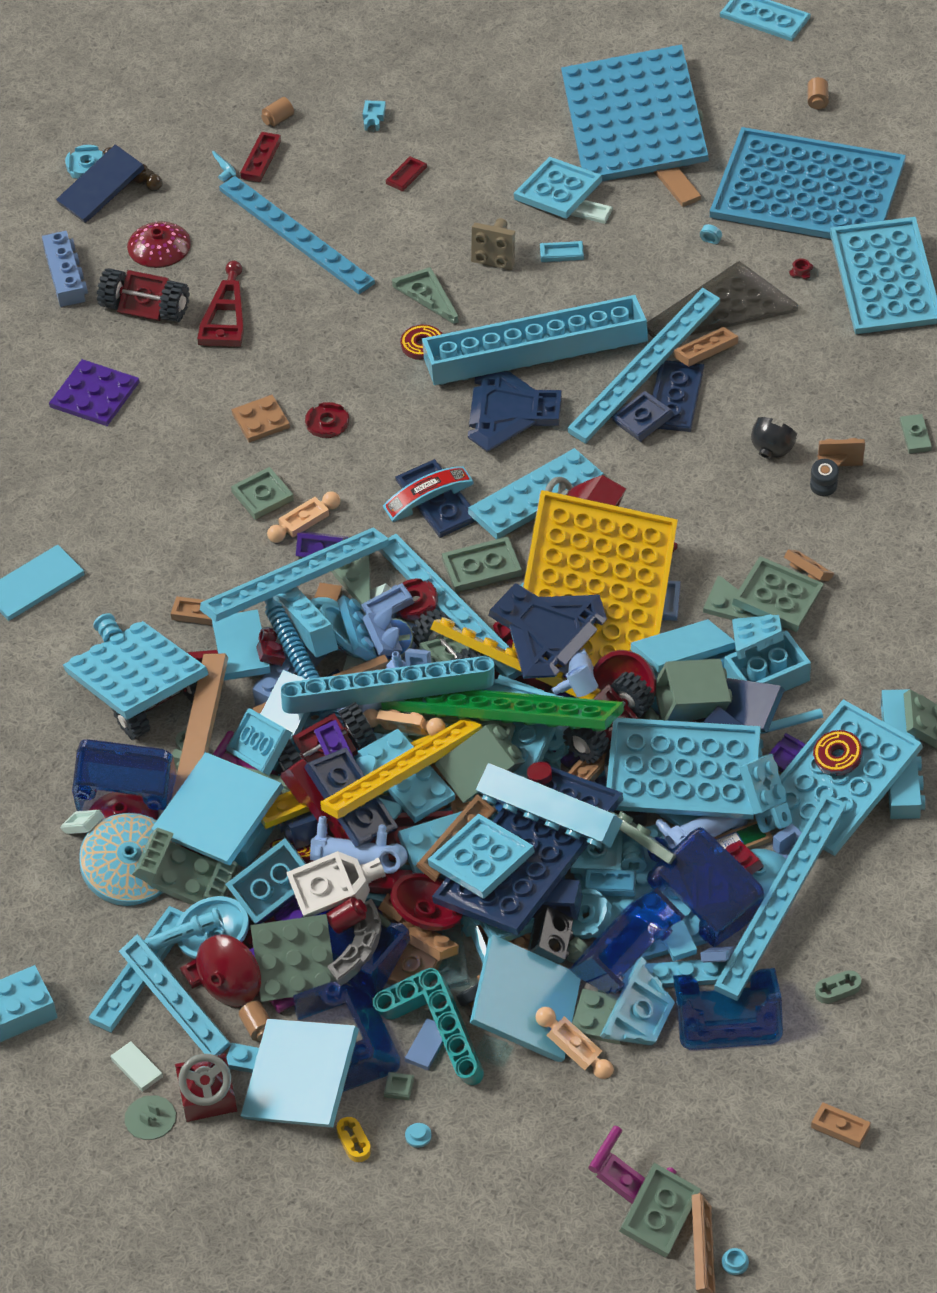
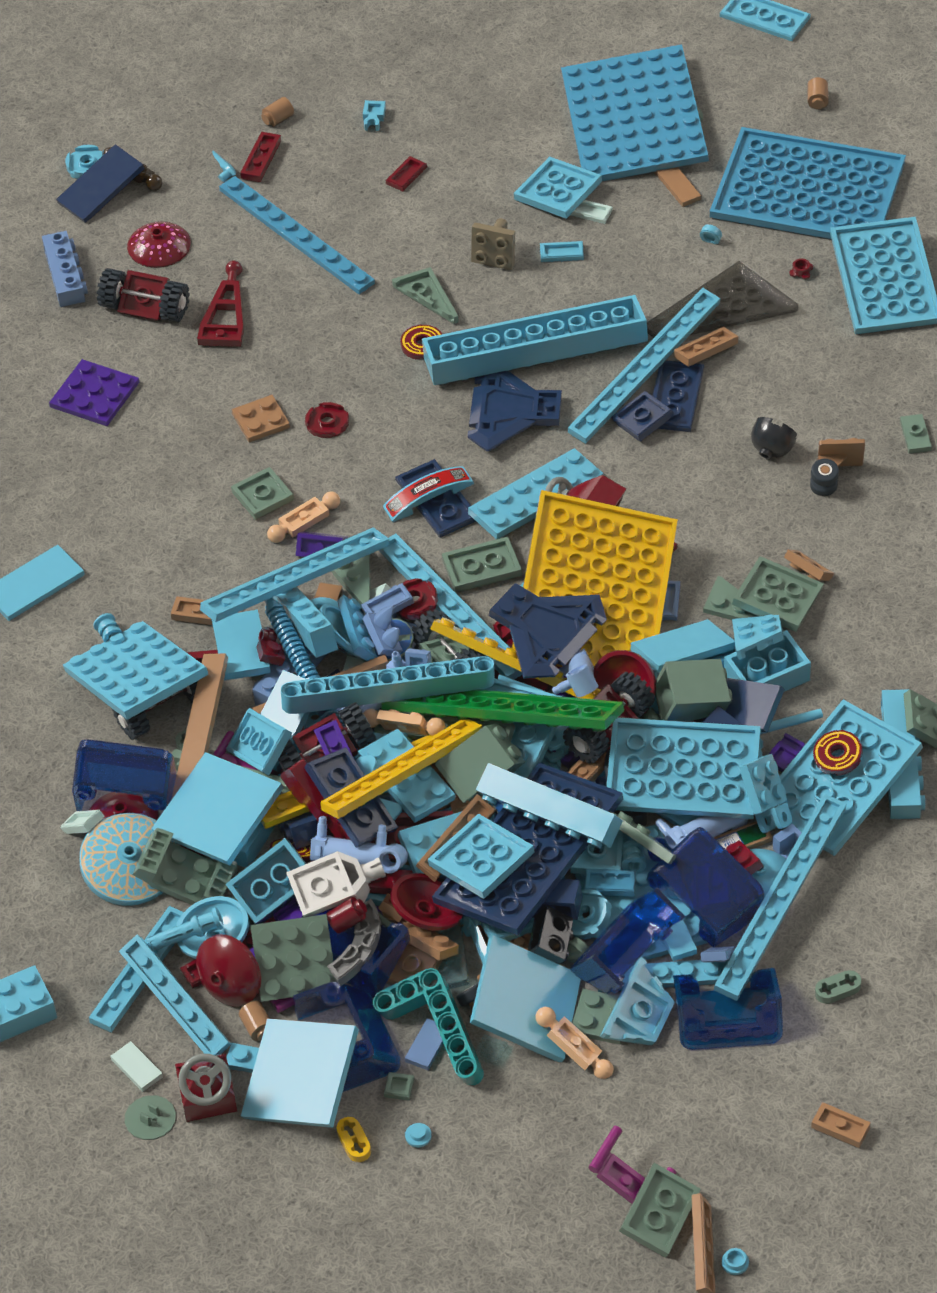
dark red tile [527,762,553,785] -> none

